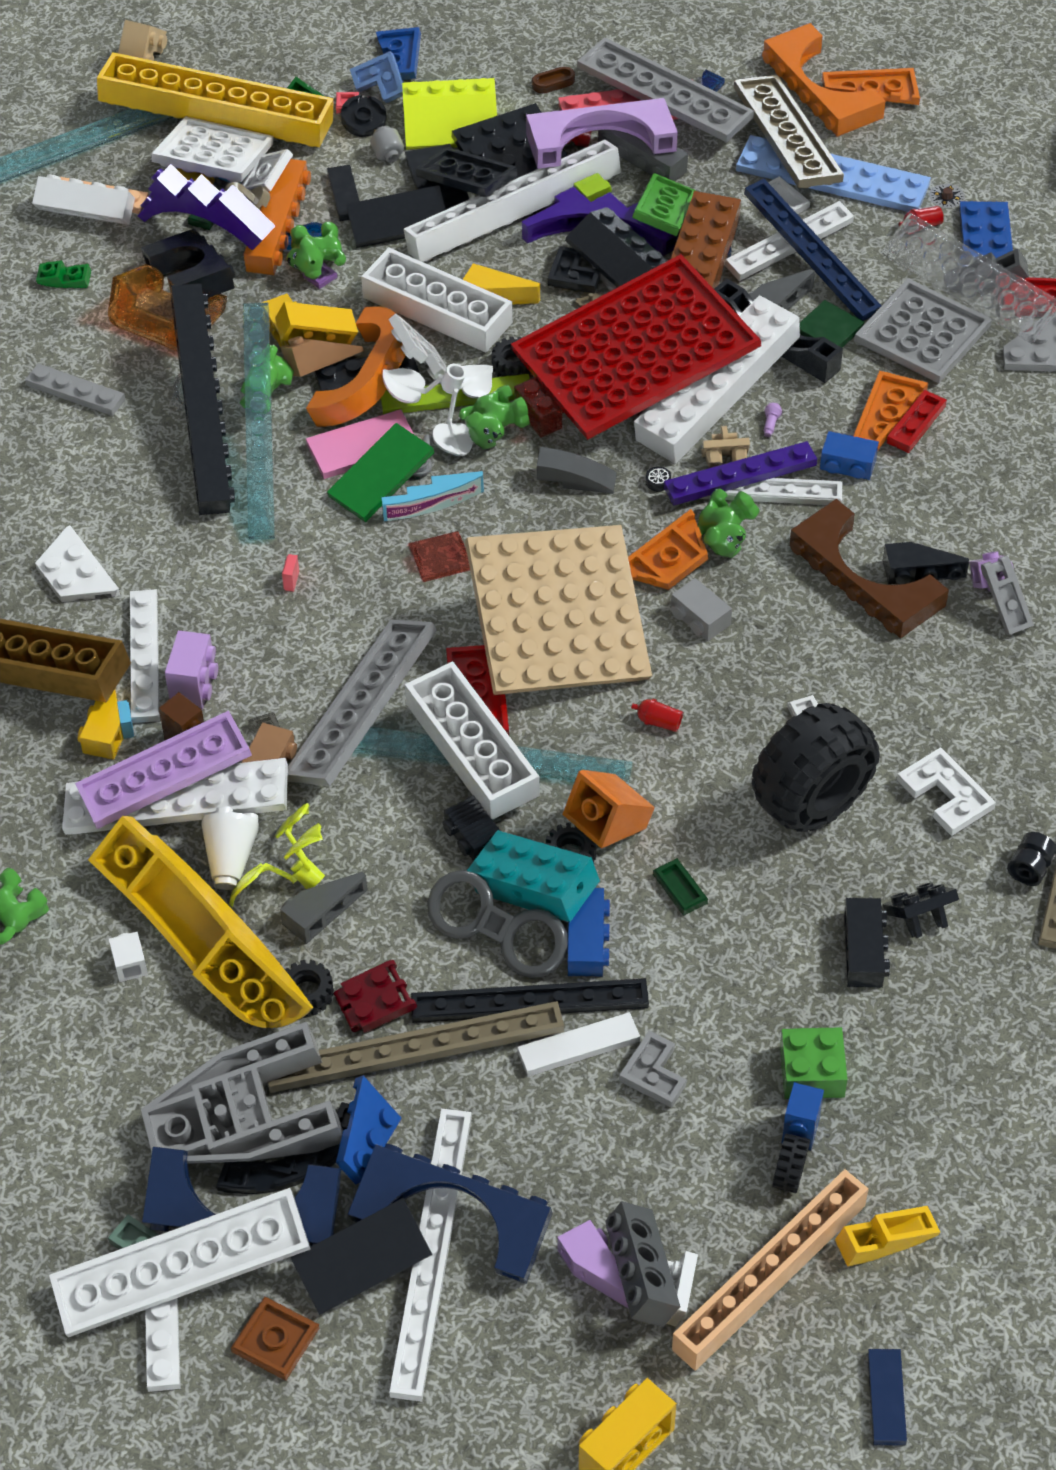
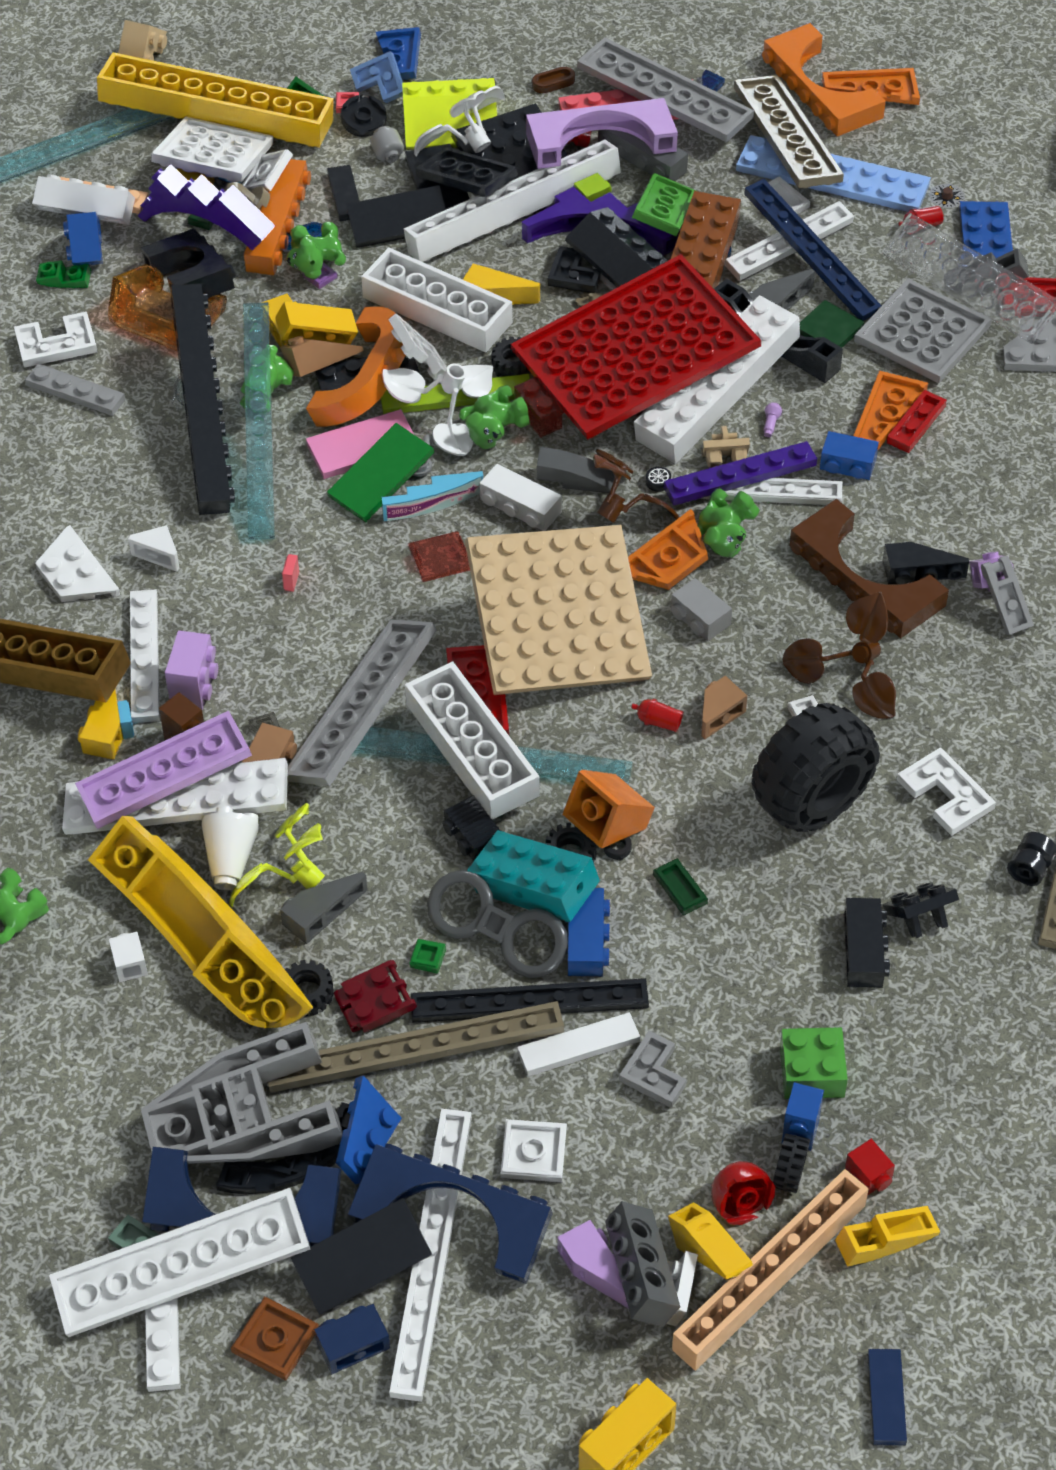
none -> white plate [14,312,97,368]
none -> blue brick [63,212,103,265]
none -> white slope [128,525,179,572]
none -> dark blue brick [314,1304,390,1375]
none -> green tile [409,939,446,974]
none -> white plant [414,86,505,156]
none -> white brick [479,464,562,531]
none -> white tile [500,1119,567,1182]
none -> reddish brown plant [593,449,679,523]
none -> black piece [603,837,632,860]
none -> yellow slope [668,1202,753,1280]
none -> medium nougat slope [701,676,747,739]
none -> red cylinder [711,1161,775,1225]
none -> reddish brown plant [782,592,896,719]
none -> red brick [845,1138,895,1195]

